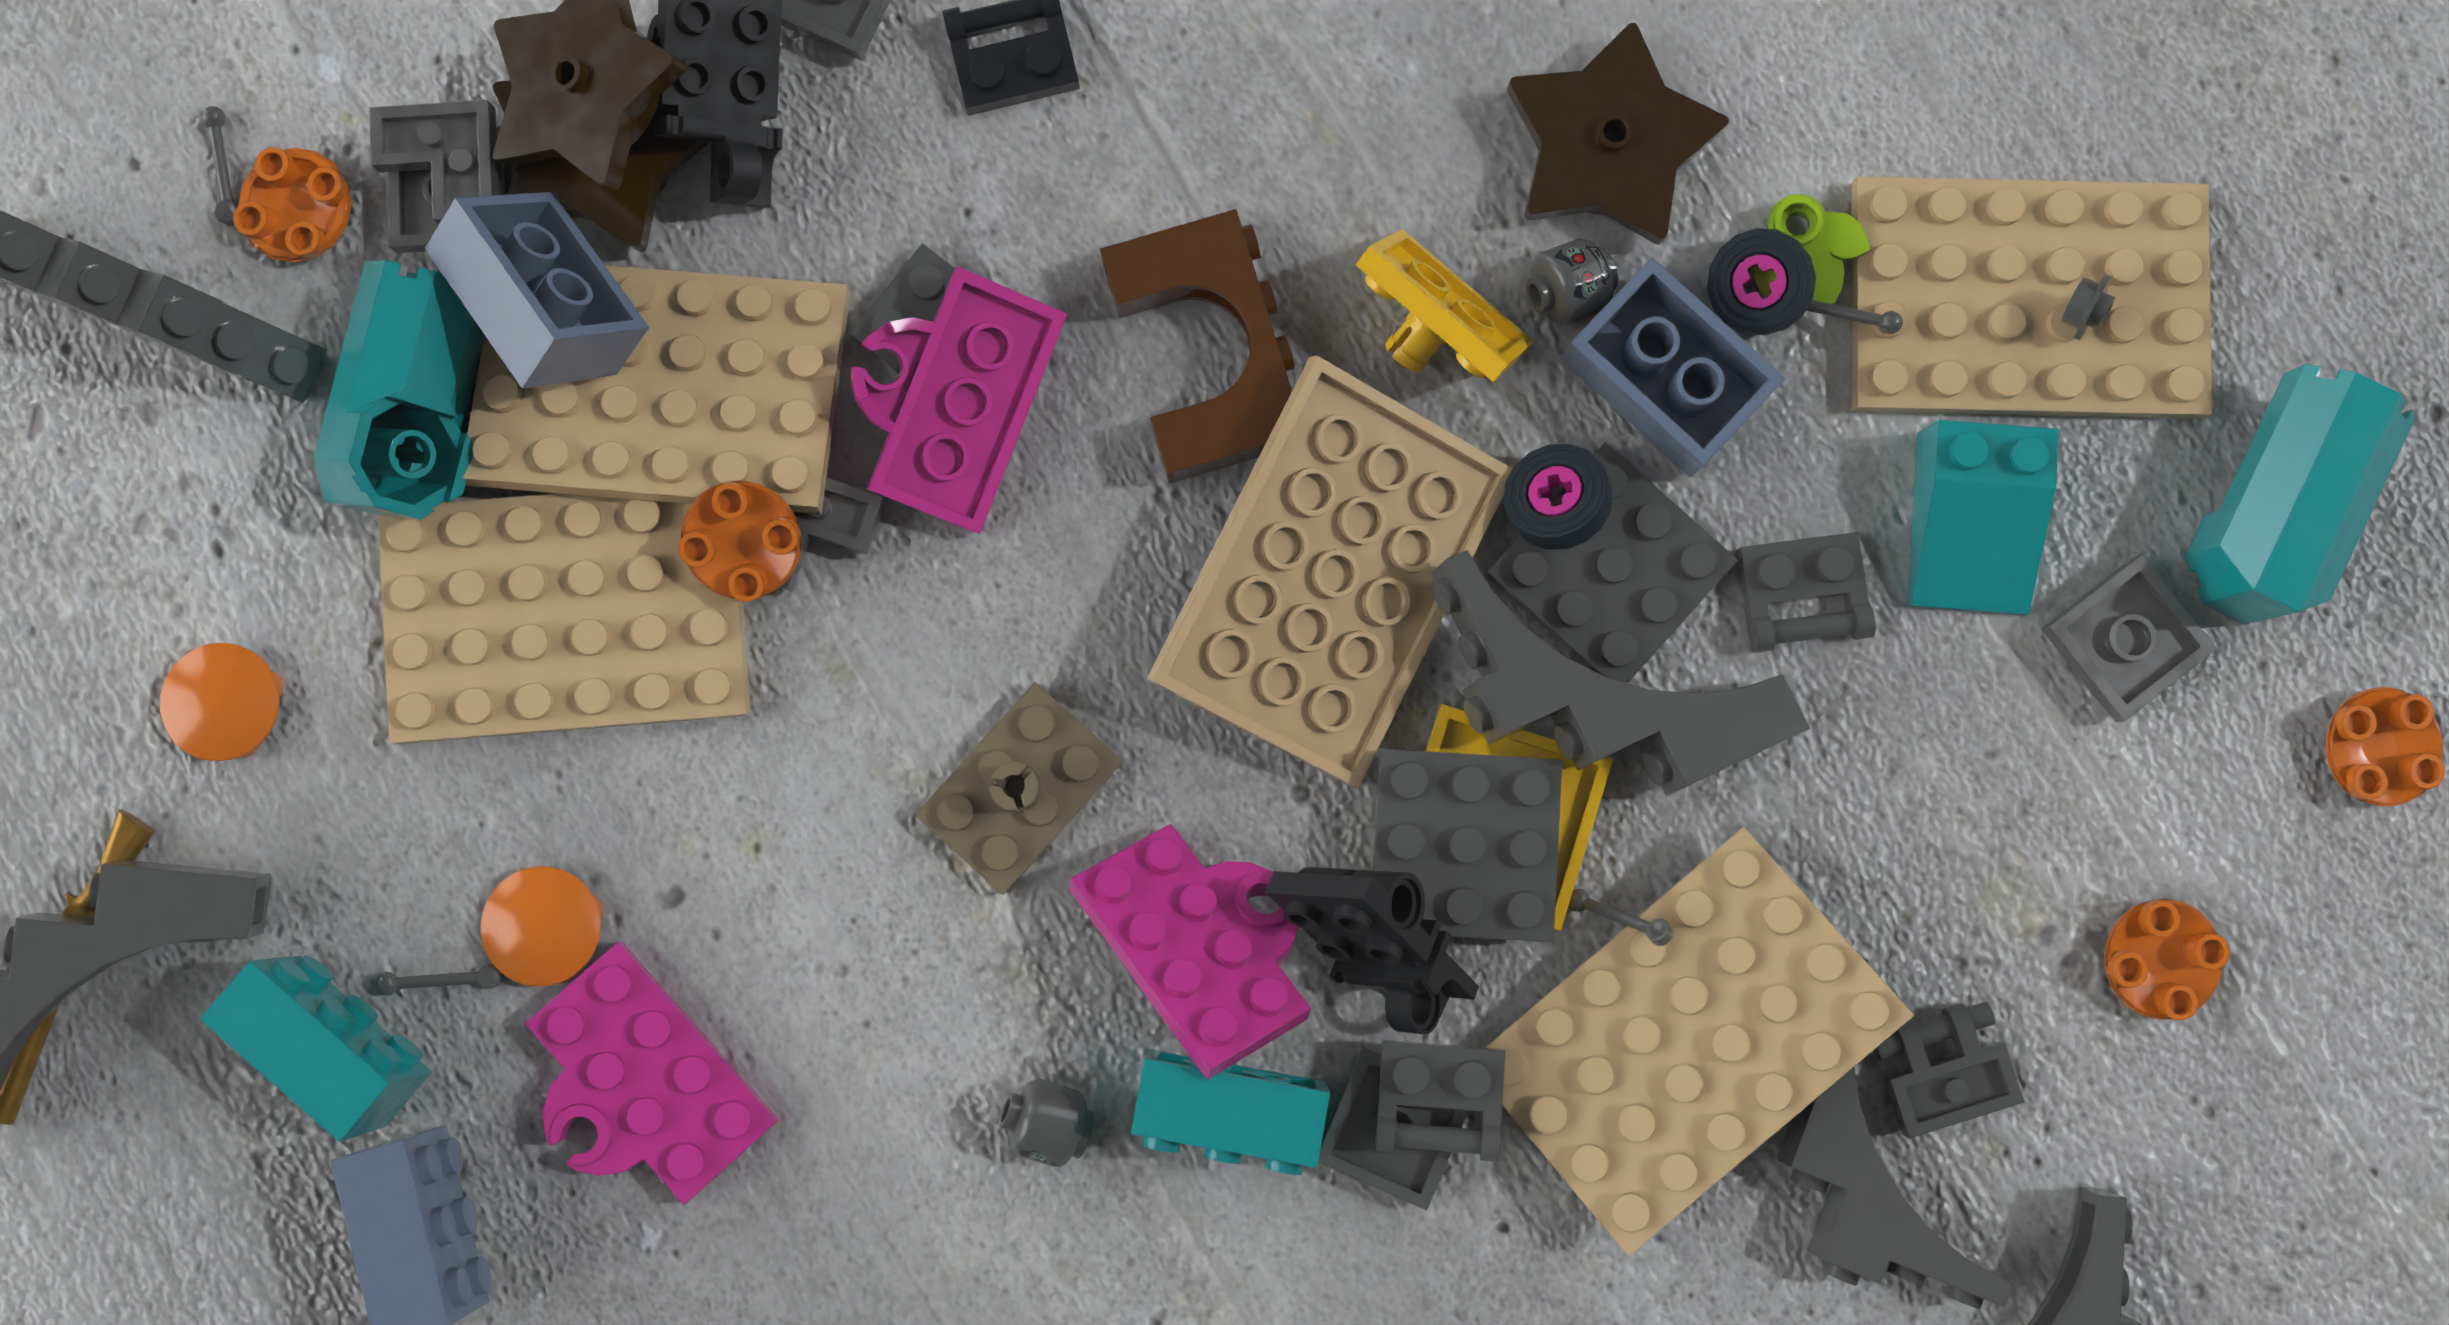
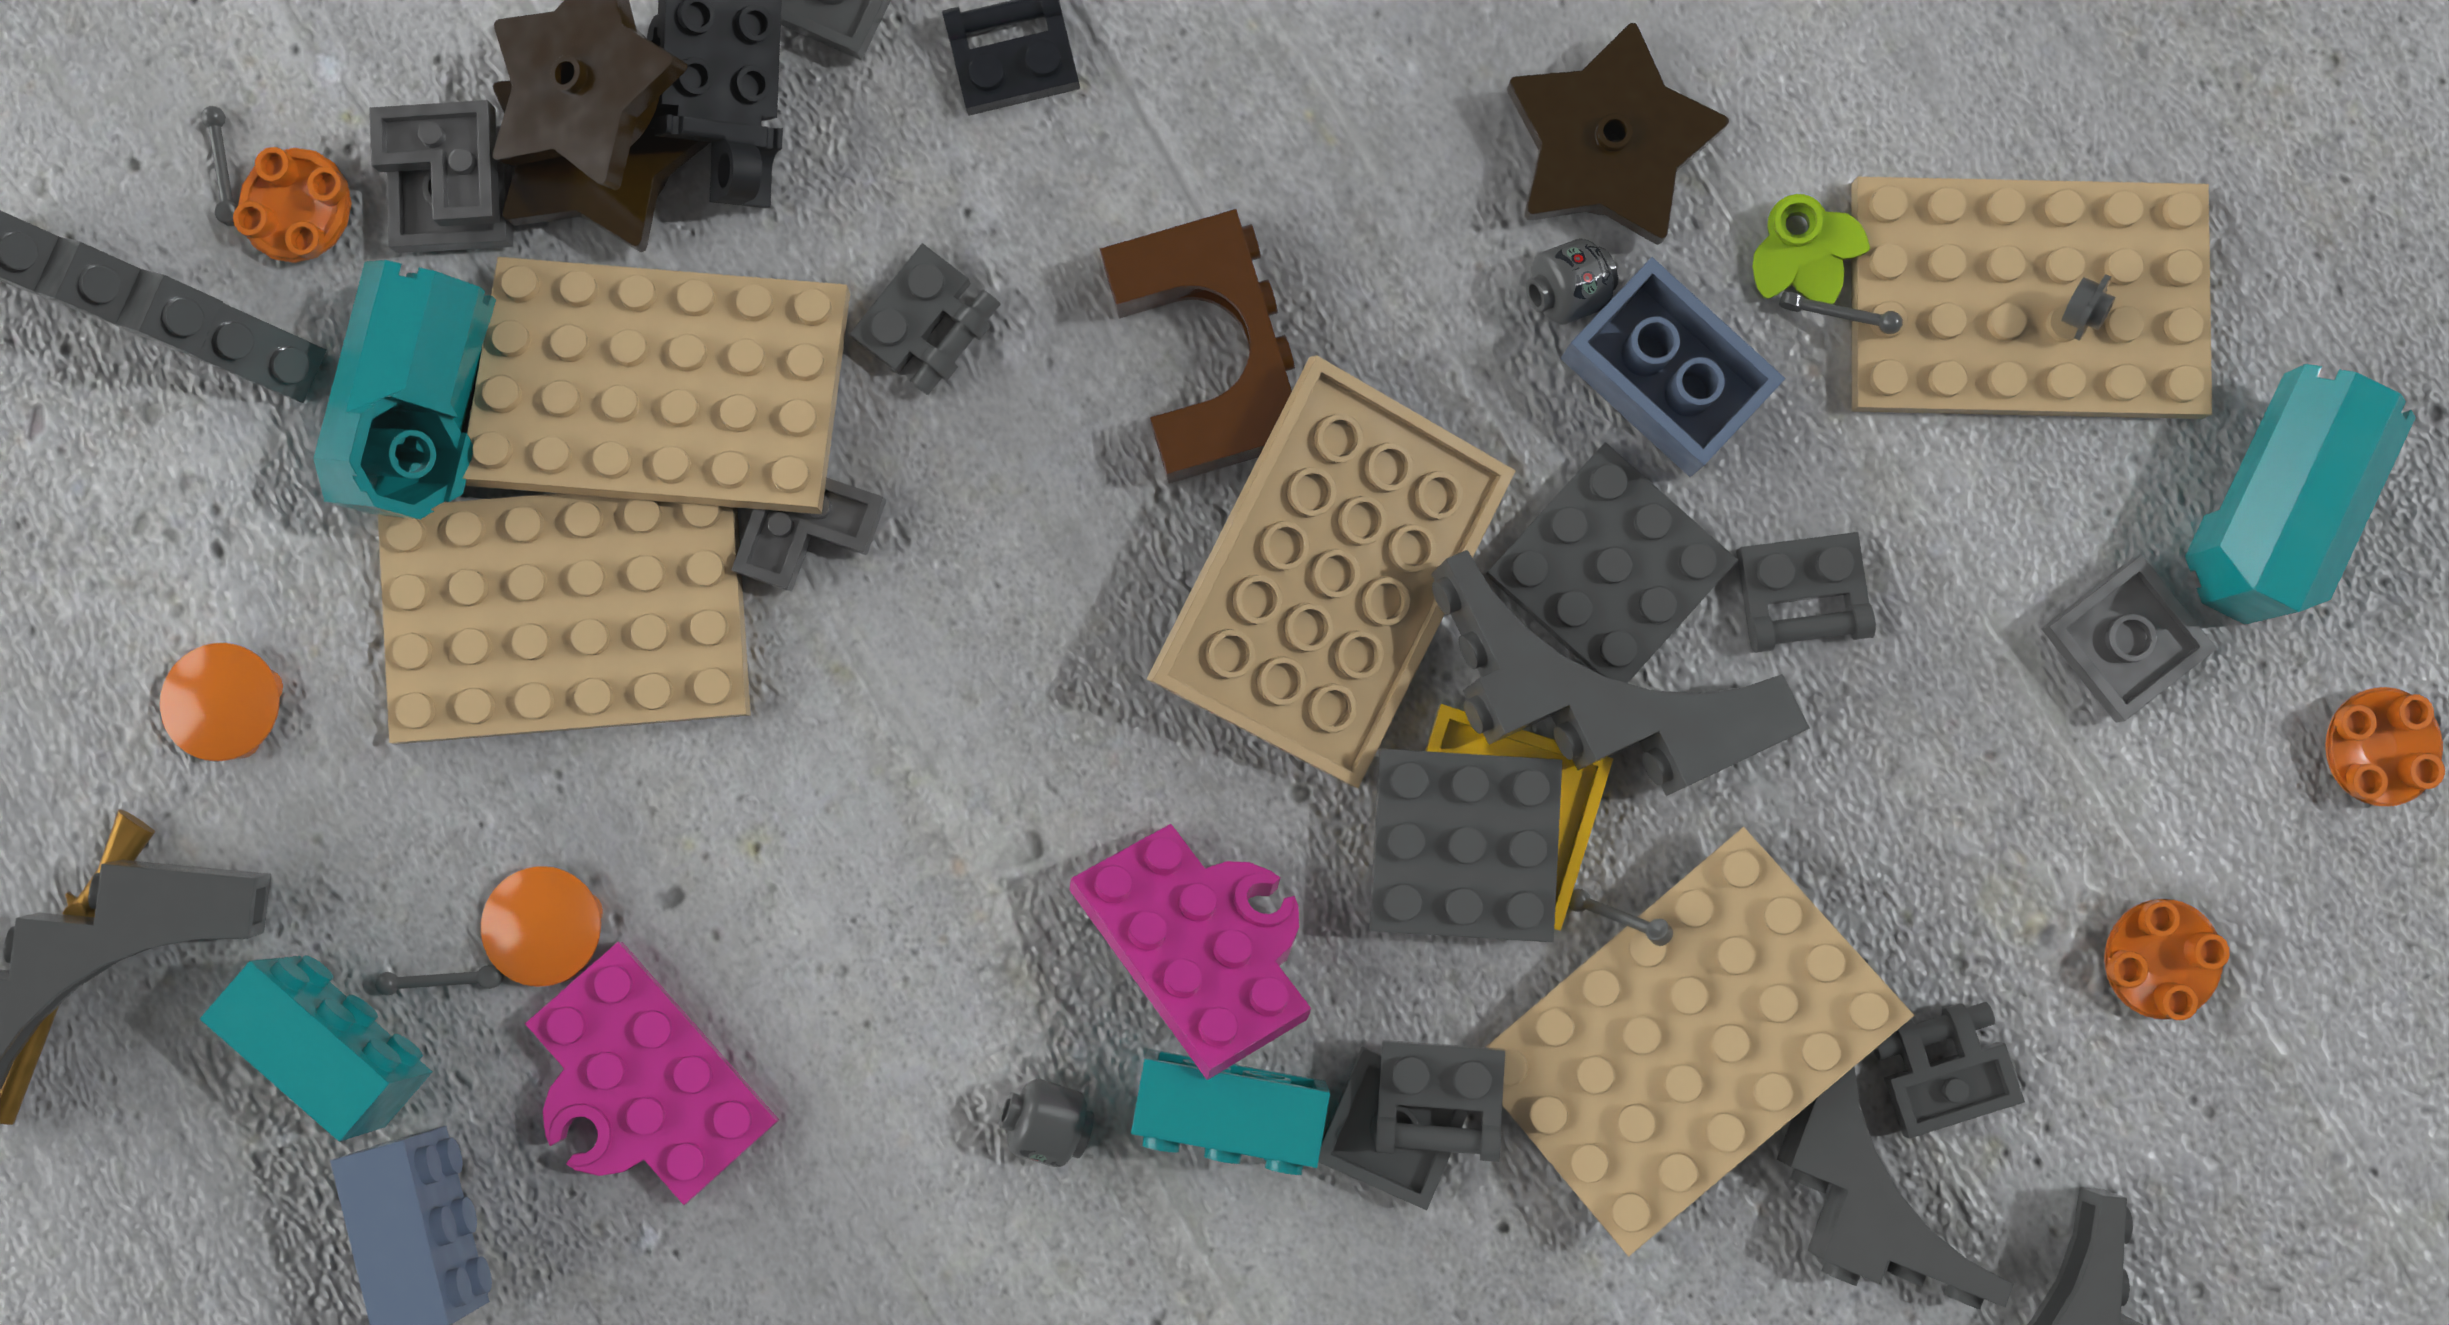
sand blue brick [425,192,649,389] -> none
orange dish [678,481,802,602] -> none
dark pink plate [850,266,1067,534] -> none
dark tan plate [915,682,1124,895] -> none
black plate [1265,867,1479,1035] -> none
yellow plate [1355,229,1535,382] -> none
black bush [1504,444,1613,550] -> none
black bush [1707,228,1816,335] -> none
teal slope [1908,420,2059,616] -> none

